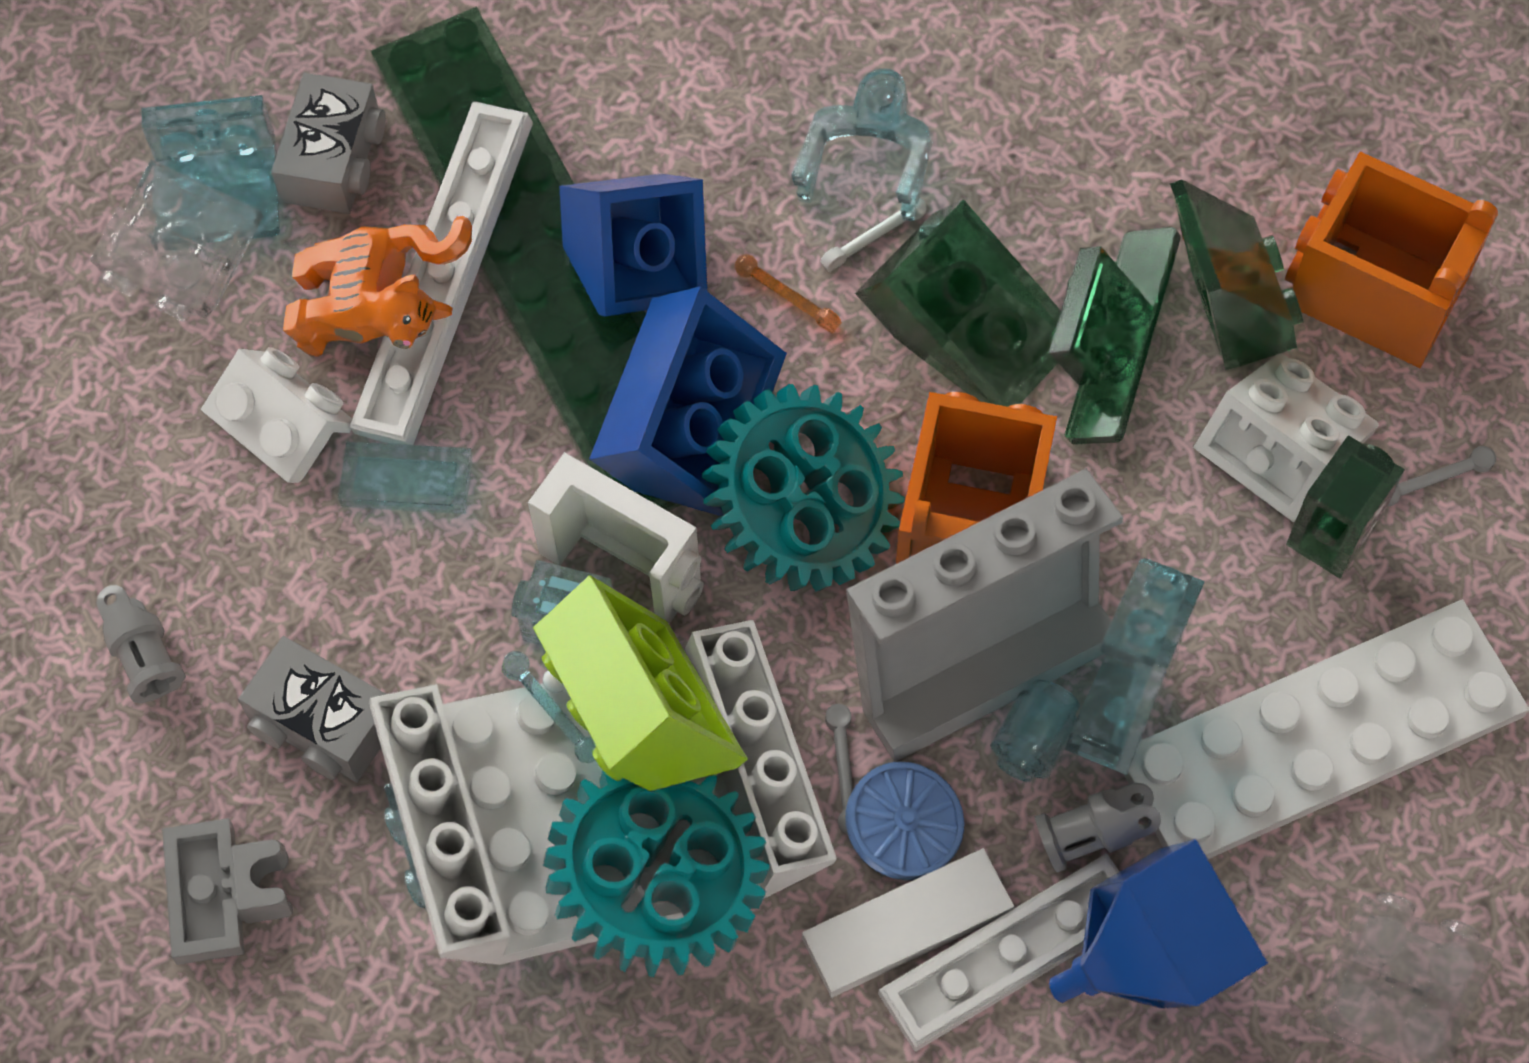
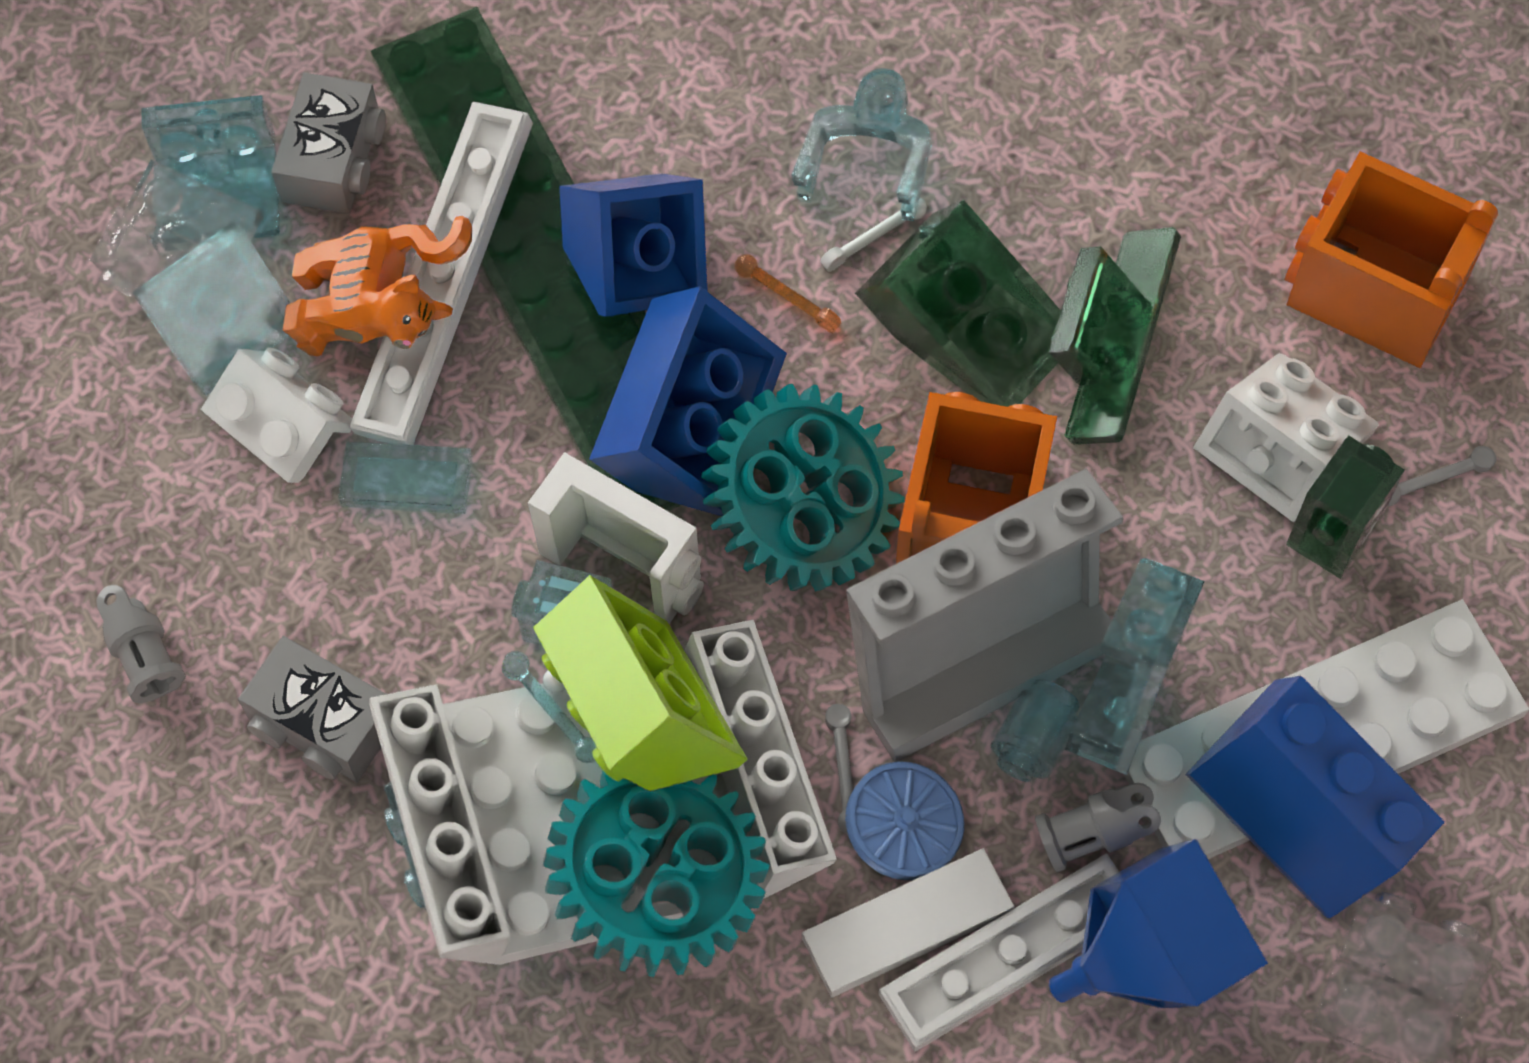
light grey plate [162,818,293,965] -> none
slope [1170,179,1303,370] -> none
none -> clear light blue tile [132,222,291,396]
none -> blue slope [1185,675,1445,918]

